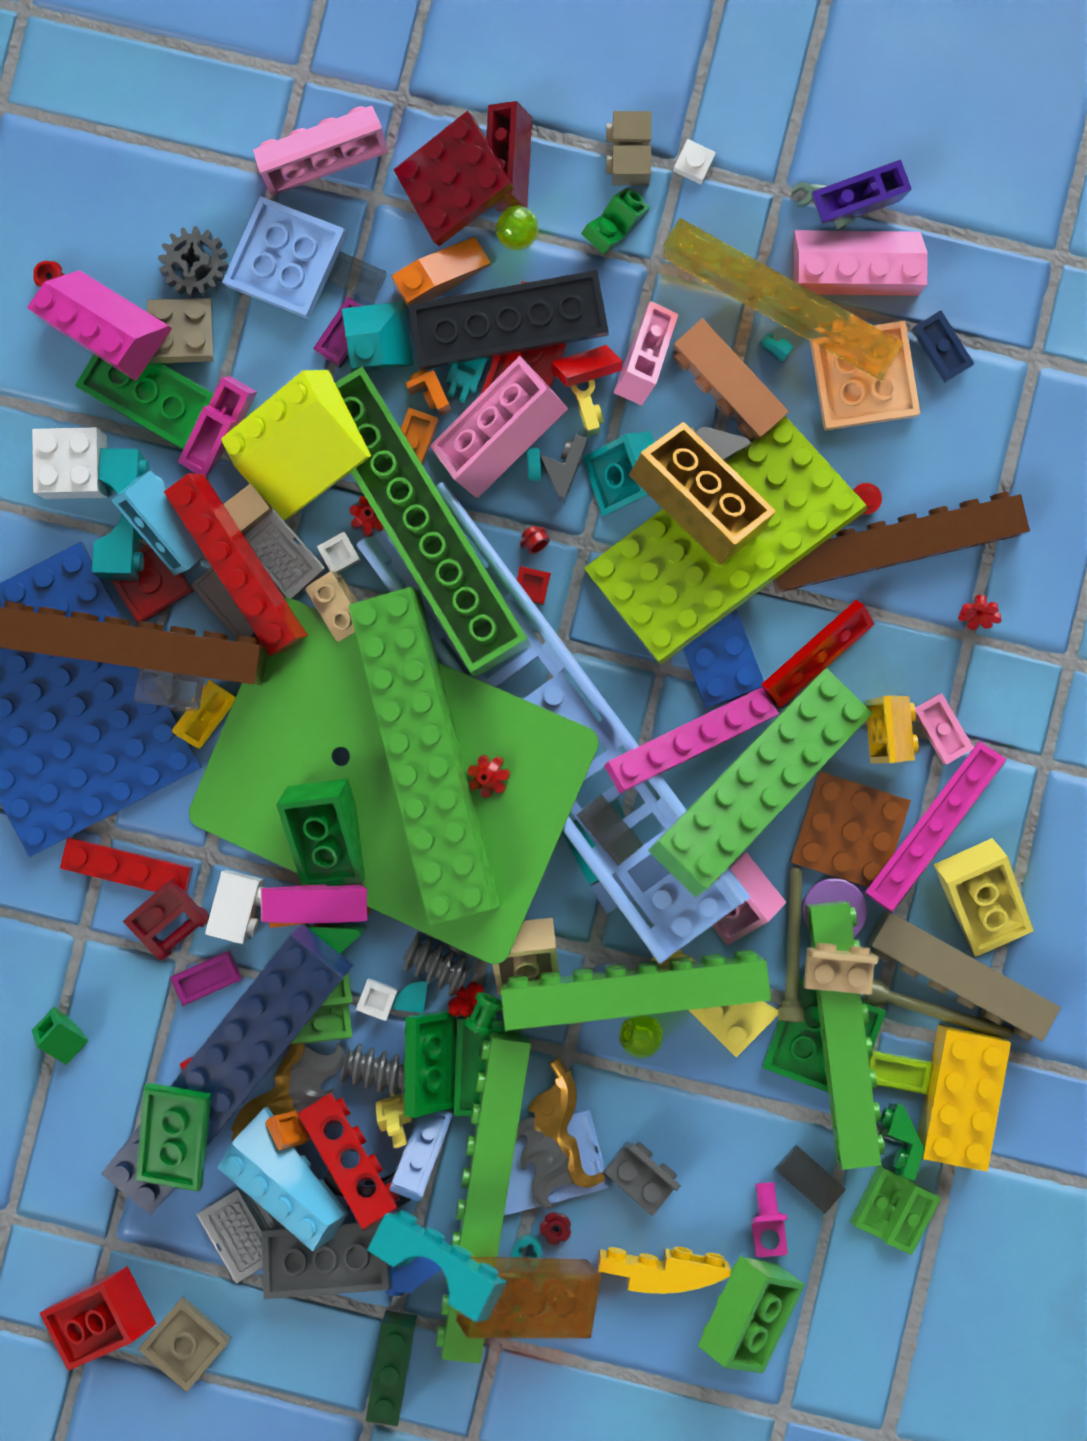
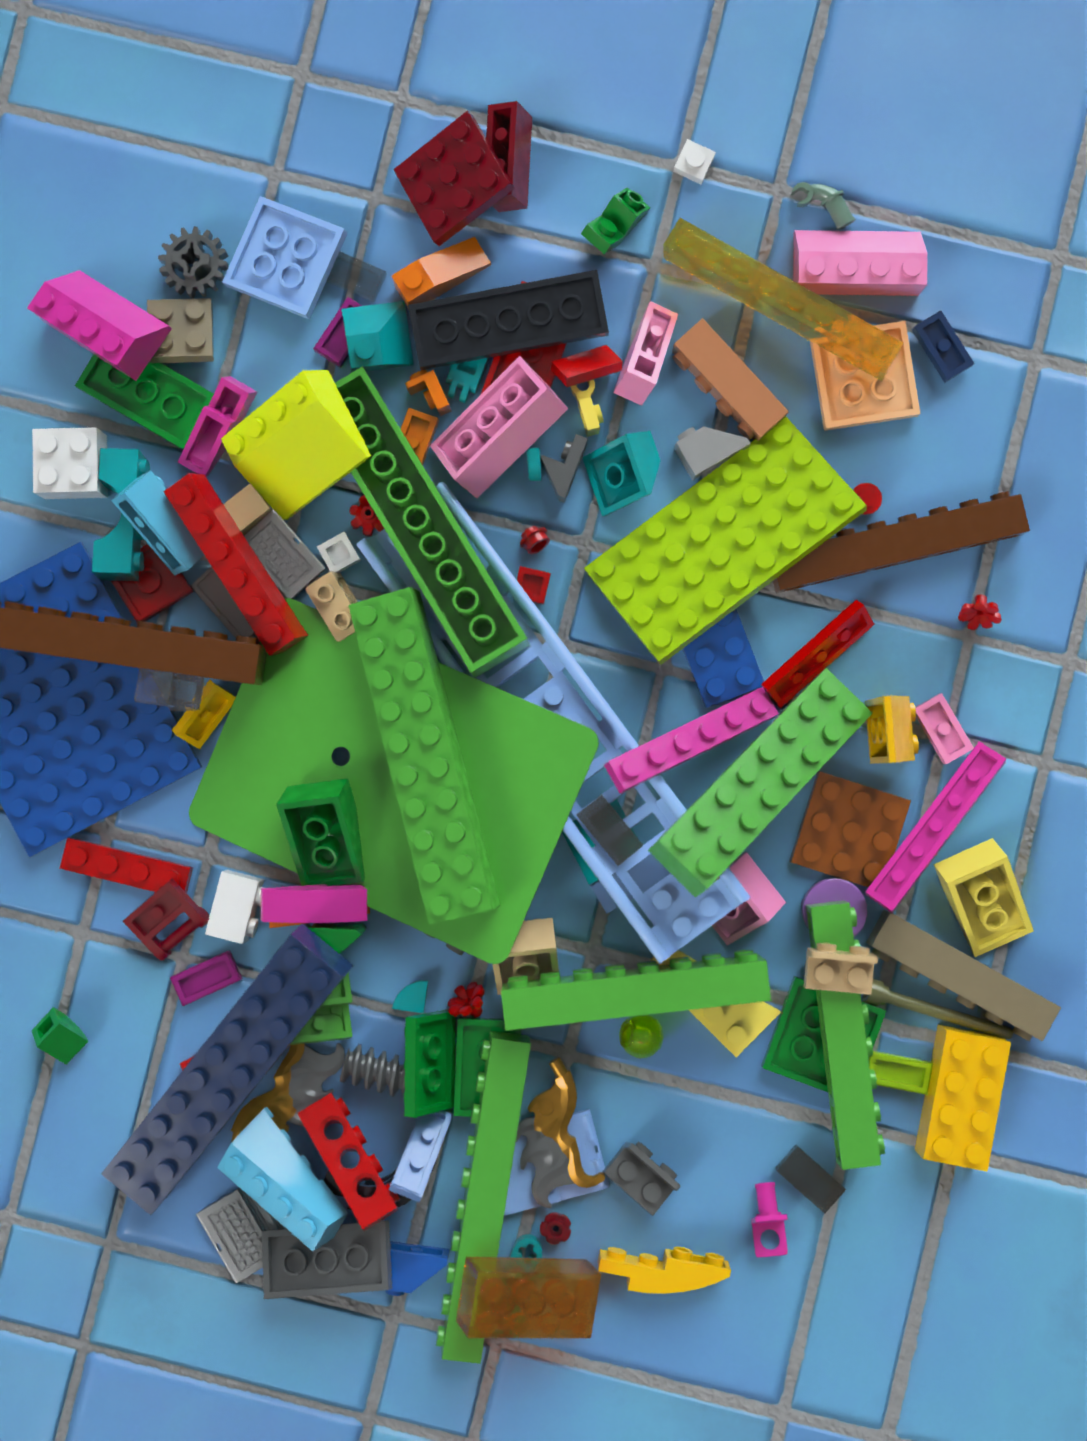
red plate [33,261,64,287] -> none
red slope [39,1266,157,1371] -> none
green tile [136,1082,211,1192] -> none
dark tan plate [138,1296,231,1392] -> none
bright pink slope [253,106,388,196] -> none
orange tile [265,1110,309,1151] -> none
white plate [356,978,398,1021] -> none
dark green brick [366,1310,417,1427] -> none
teal arch [367,1210,507,1322] -> none
light yellow plate [375,1092,412,1149] -> none
dark grey piece [402,931,474,997] -> none
green bush [464,992,503,1036] -> none
red plant [467,755,510,798] -> none
clear neon green piece [495,205,539,251] -> none
dark tan piece [606,111,651,185] -> none
pearl gold brick [629,422,776,565] -> none
bright green brick [698,1256,805,1373] -> none
teal tile [759,333,794,363] -> none
olive piece [778,866,805,1022] -> none
dark purple slope [811,159,912,224] -> none
bright green slope [849,1165,941,1255] -> none
green slope [879,1104,925,1181] -> none

